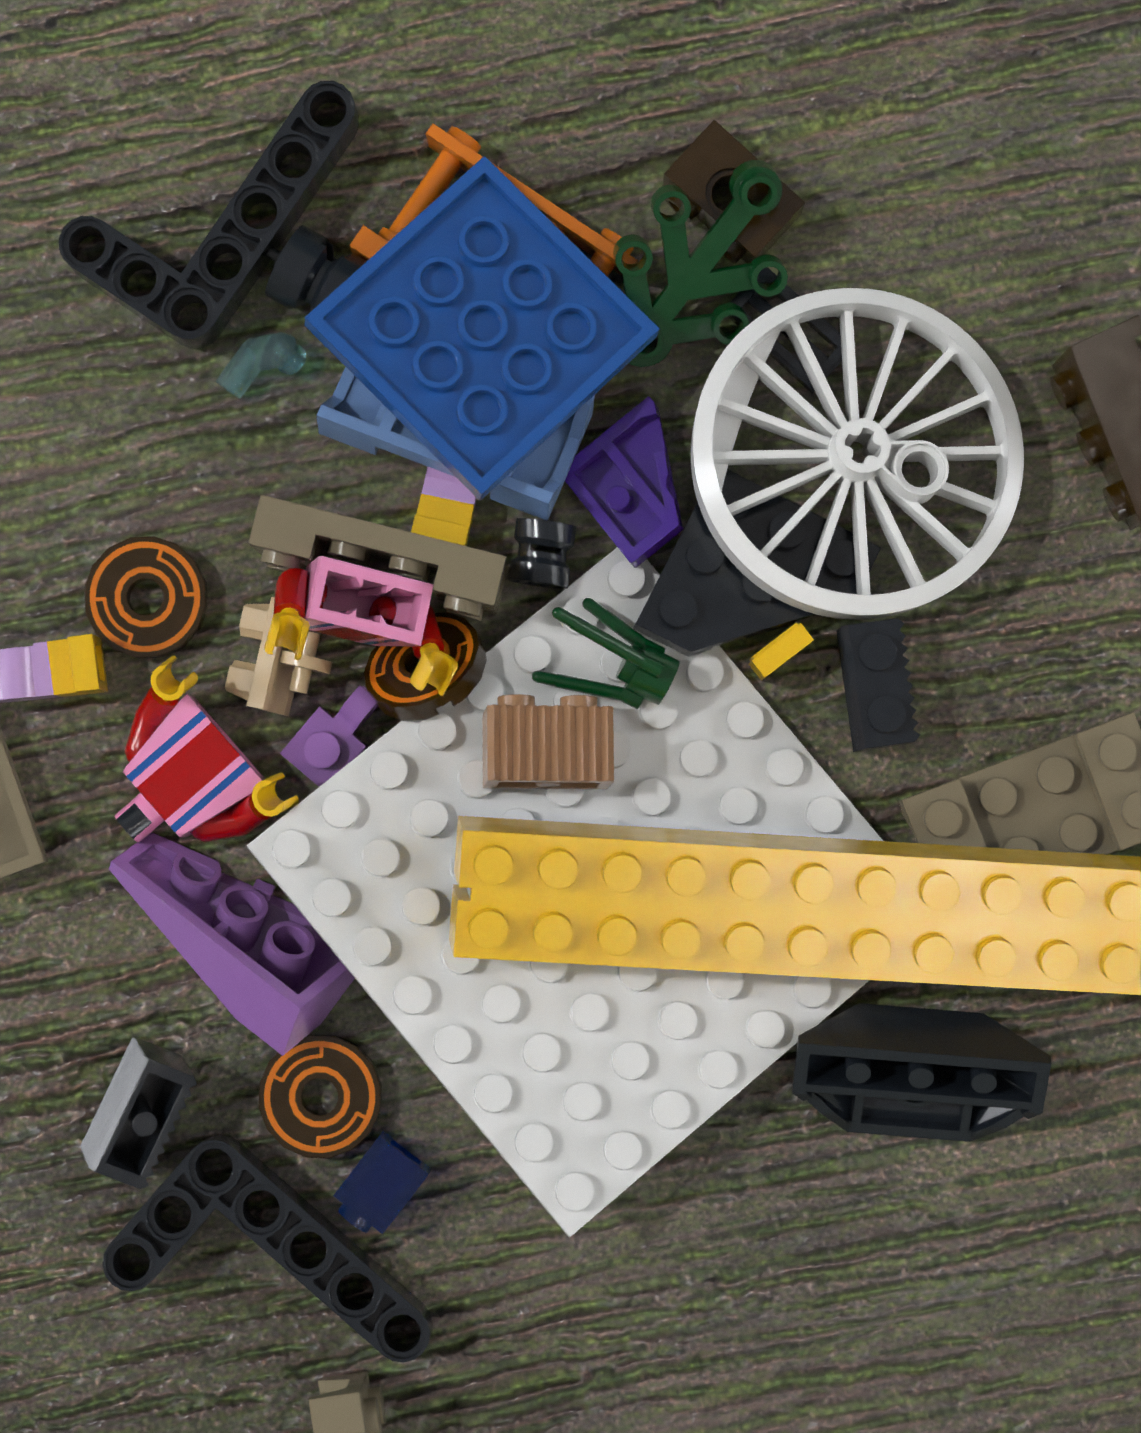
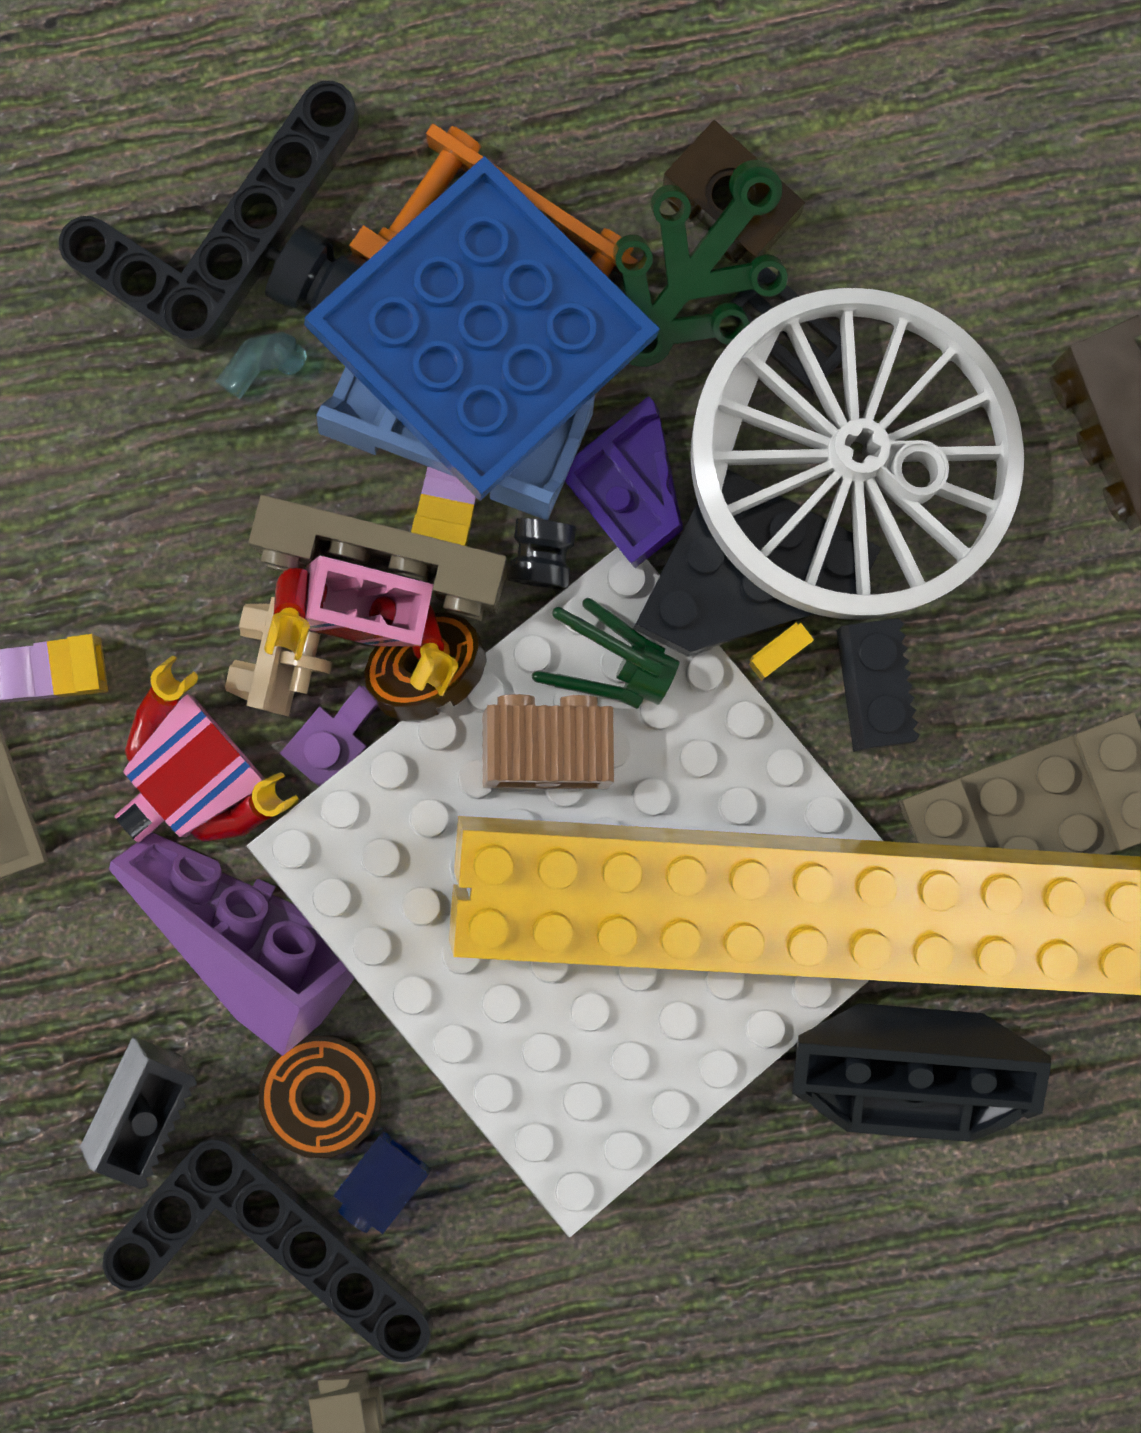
dark brown tile [84,536,208,658] -> none

